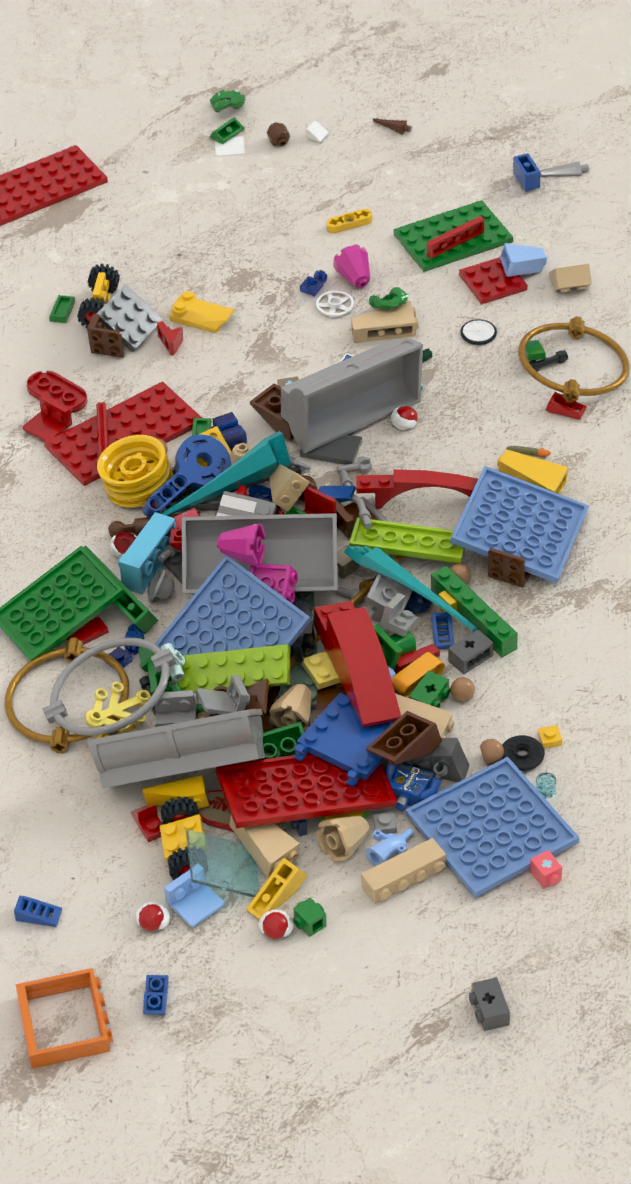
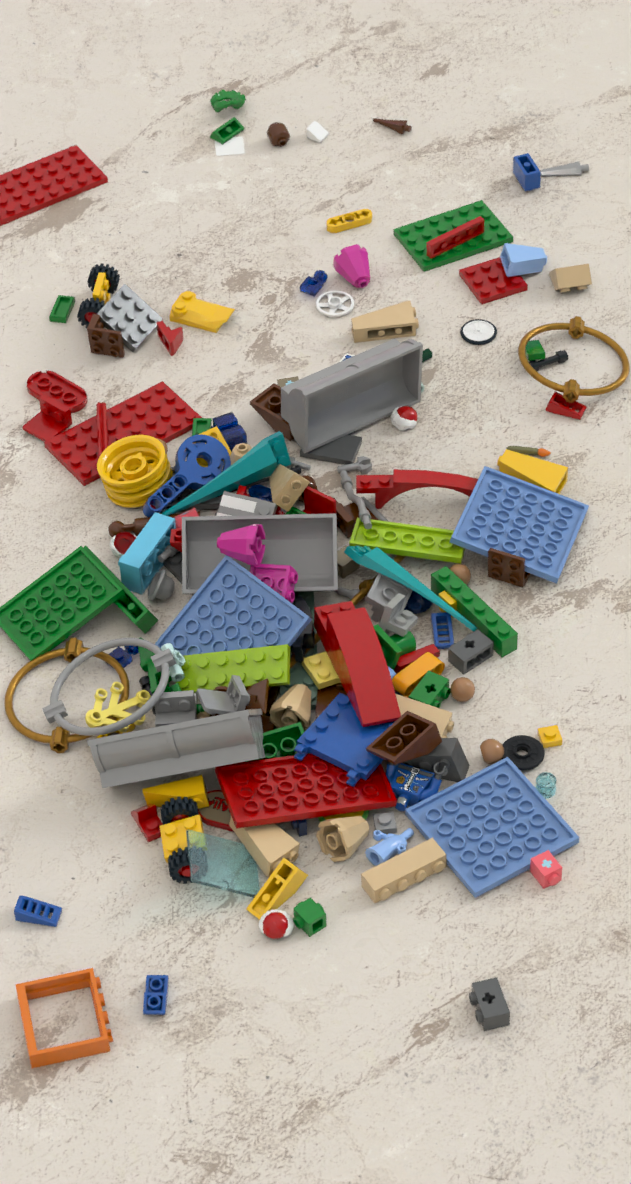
red tile [67,617,109,645] -> none
blue tile [125,624,145,647] -> none
red hair [135,901,170,931] -> none
light blue bracket [164,865,225,928] -> none
blue slope [318,486,356,503] -> none
green piece [369,287,408,310] -> none

